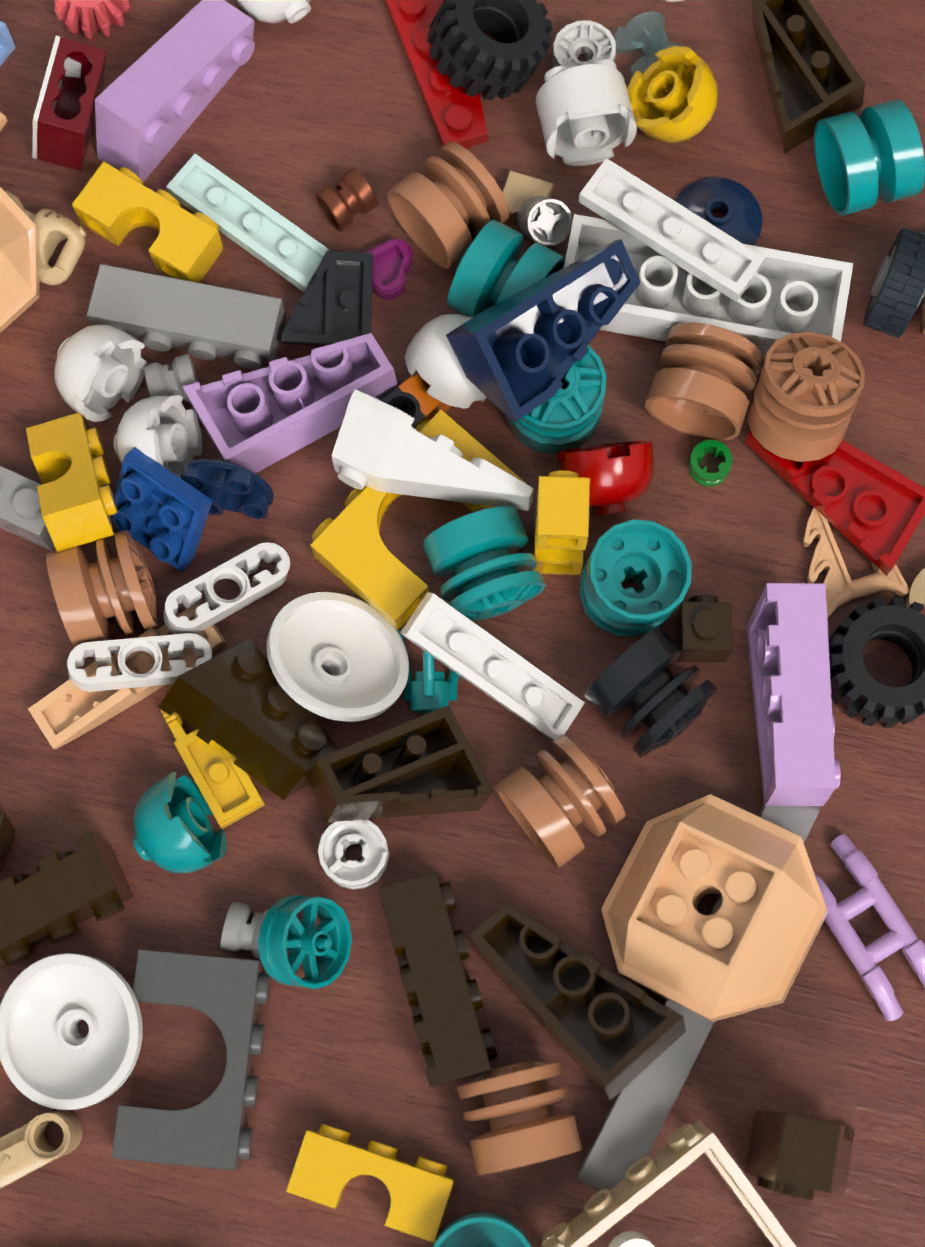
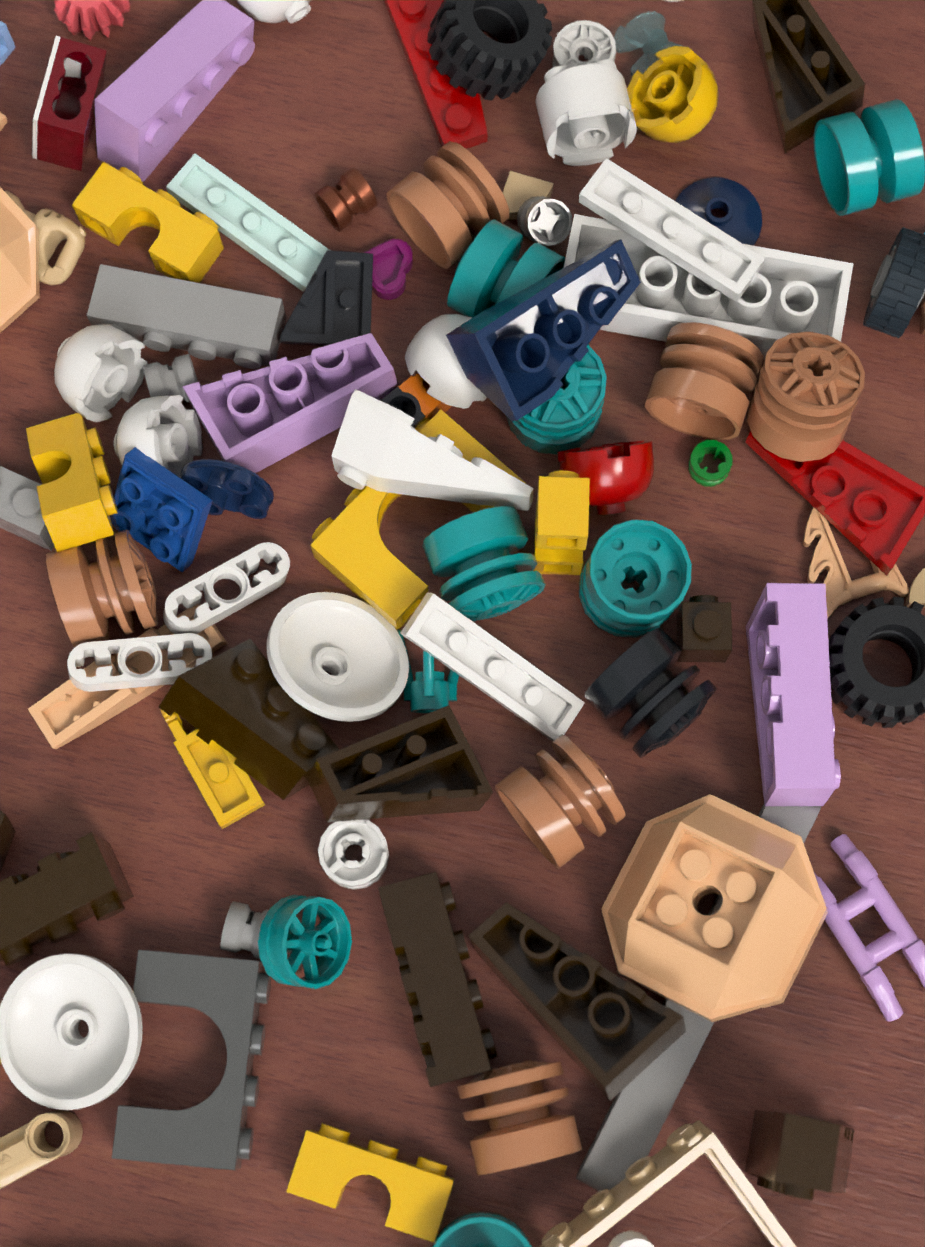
teal cylinder [133,772,227,874] -> none

